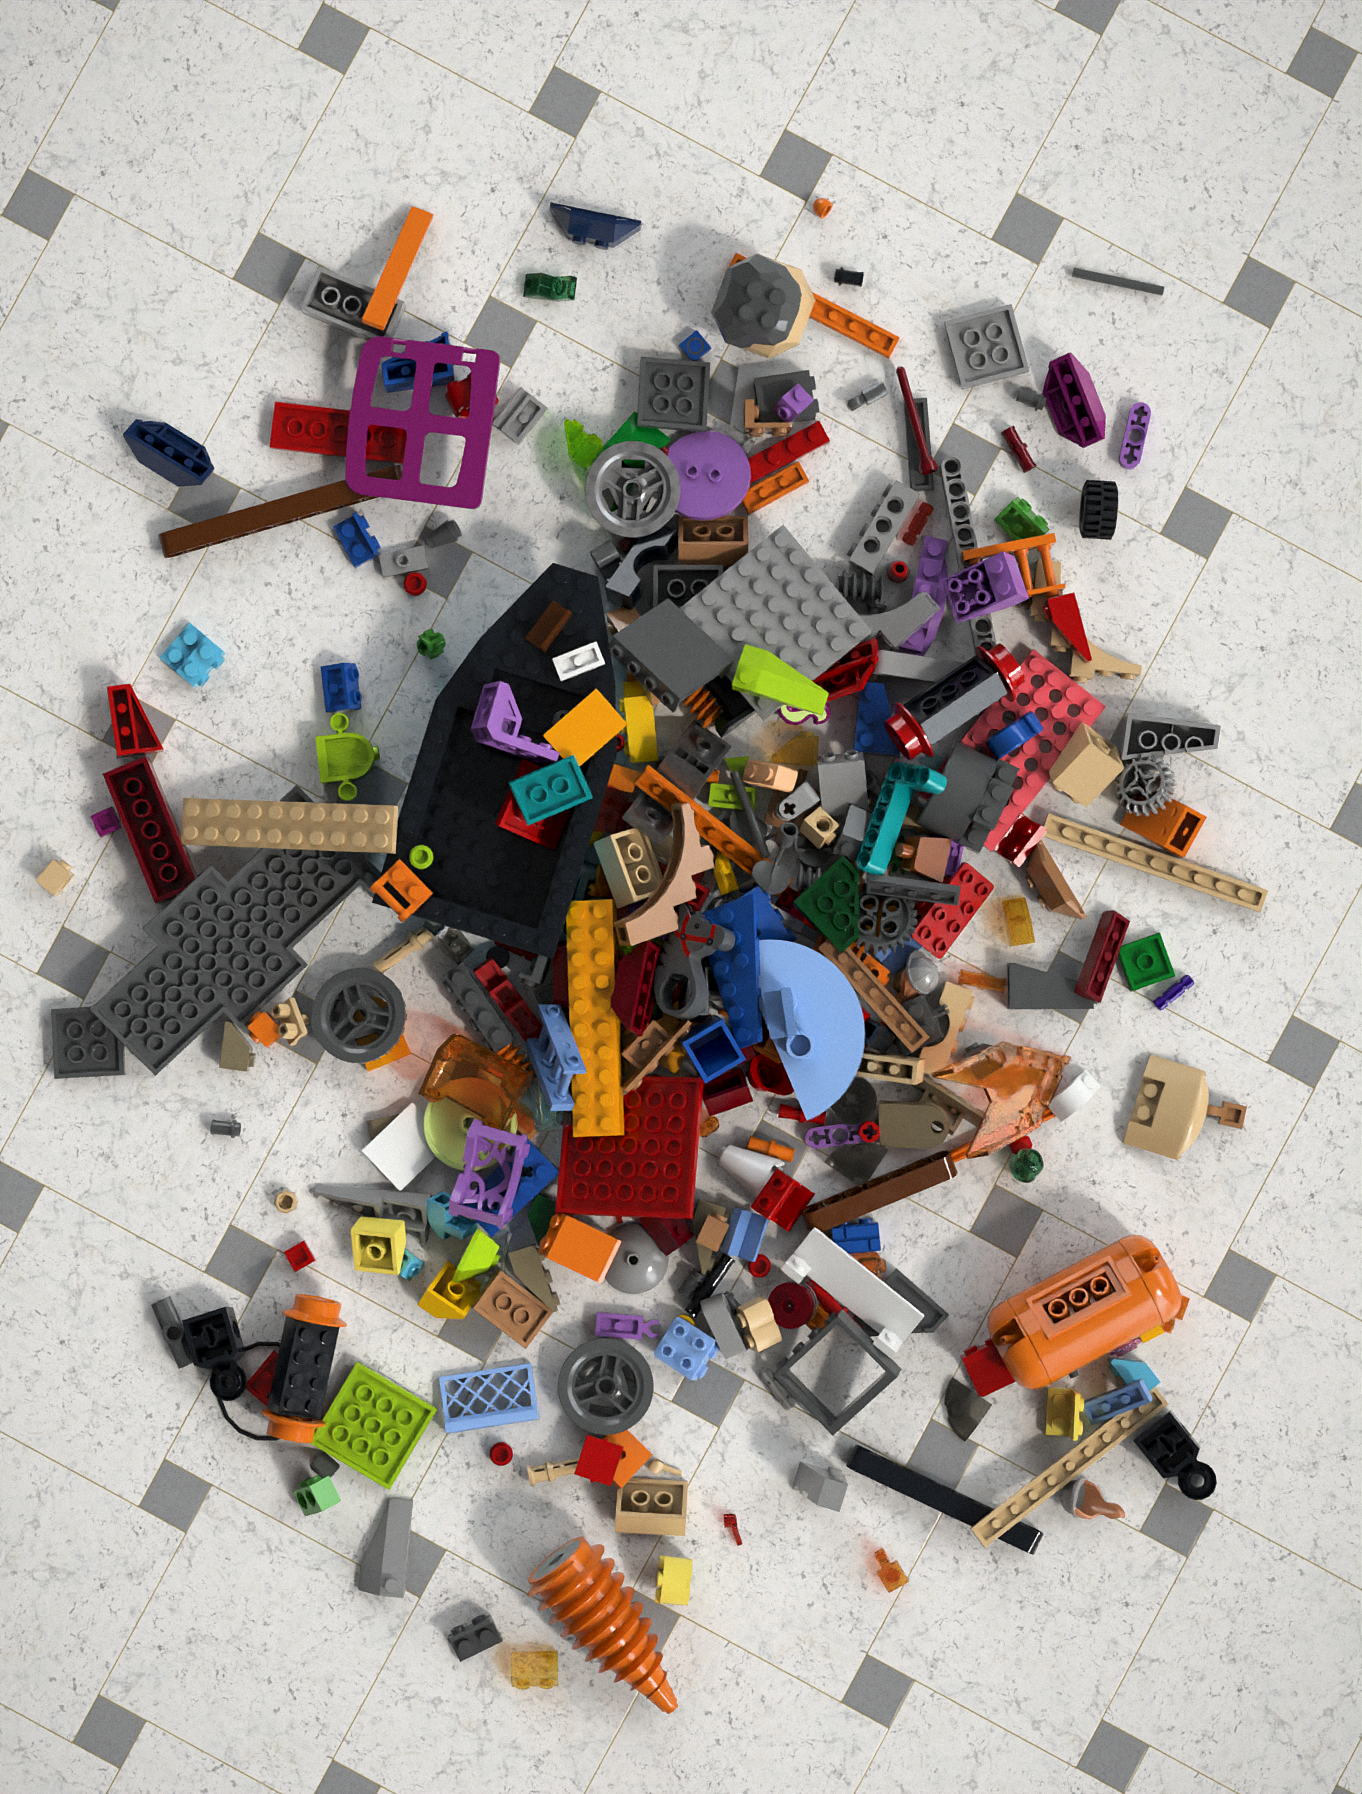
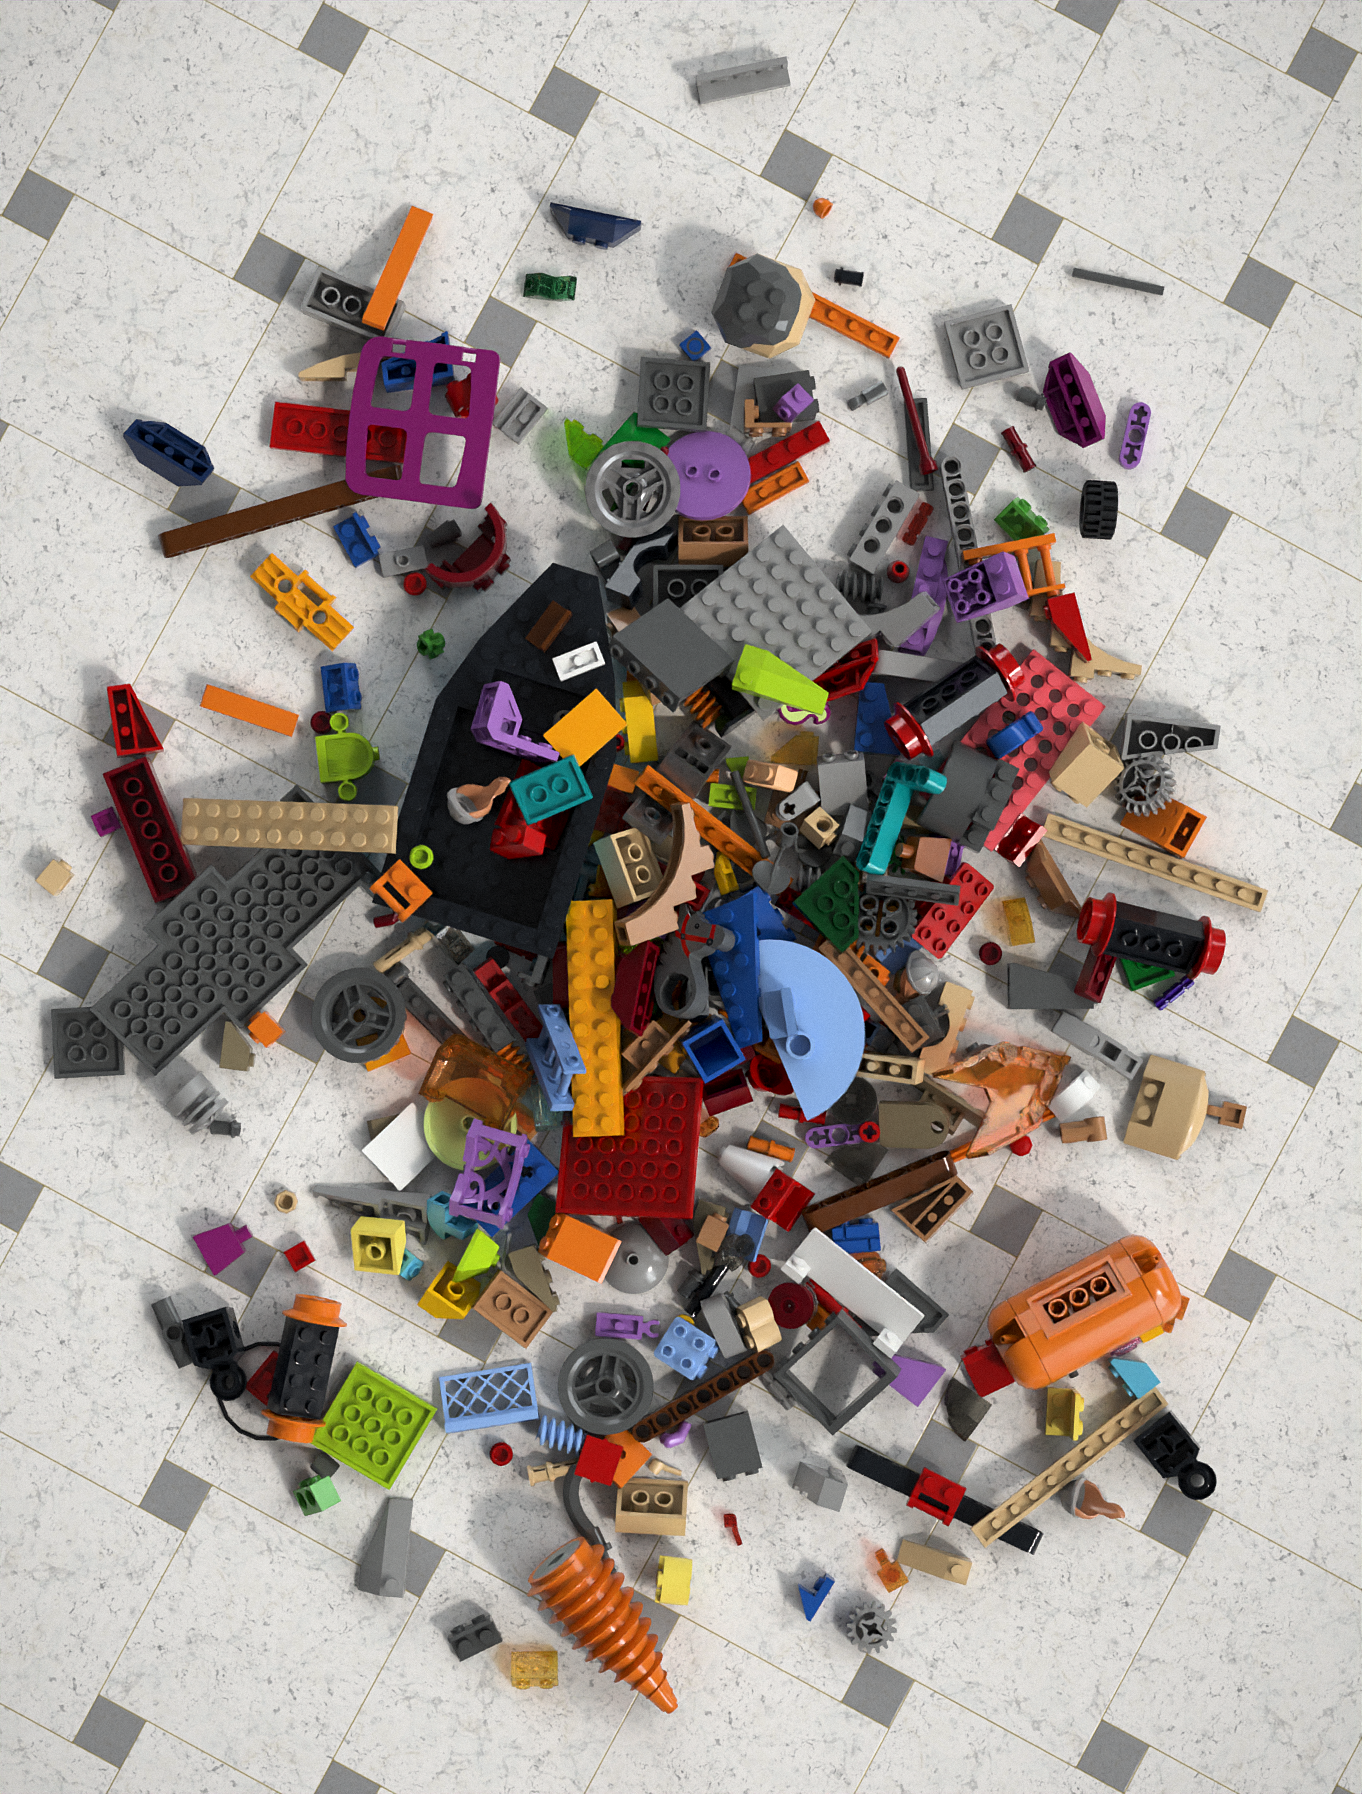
medium azure plate [160,623,226,688] -> none
tan hips [271,997,311,1045] -> none
clear orange pin [958,969,1006,993] -> none
clear green head [1009,1148,1044,1183] -> none
medium blue plate [1083,1378,1153,1425] -> none
none -> light grey wheel [165,1073,228,1135]
none -> magenta torso [193,1223,253,1276]
none -> orange slope [199,684,299,737]
none -> light orange piece [250,553,354,652]
none -> tan slope [299,352,392,381]
none -> dark red plate [310,711,332,734]
none -> dark red arm [373,910,399,928]
none -> dark grey pin [387,962,411,986]
none -> dark grey tile [398,977,474,1060]
none -> dark red piece [425,503,511,593]
none -> piece [447,777,511,824]
none -> red brick [490,824,546,859]
none -> light blue piece [535,1415,587,1457]
none -> dark grey sword [563,1464,617,1573]
none -> reddish brown beam [632,1349,774,1443]
none -> medium lavender arm [660,1420,692,1448]
none -> light grey fence [696,56,791,105]
none -> dark grey brick [703,1410,763,1482]
none -> clear smoke plate [714,1234,755,1272]
none -> blue slope [798,1573,835,1622]
none -> light grey gear [846,1601,897,1654]
none -> medium lavender slope [872,1354,946,1407]
none -> medium nougat wedge [891,1175,974,1243]
none -> tan slope [896,1539,972,1585]
none -> red plate [906,1467,967,1526]
none -> dark red plate [979,942,1002,965]
none -> light grey slope [1051,1011,1143,1080]
none -> medium nougat piece [1059,1116,1107,1144]
none -> black brick [1076,892,1226,980]

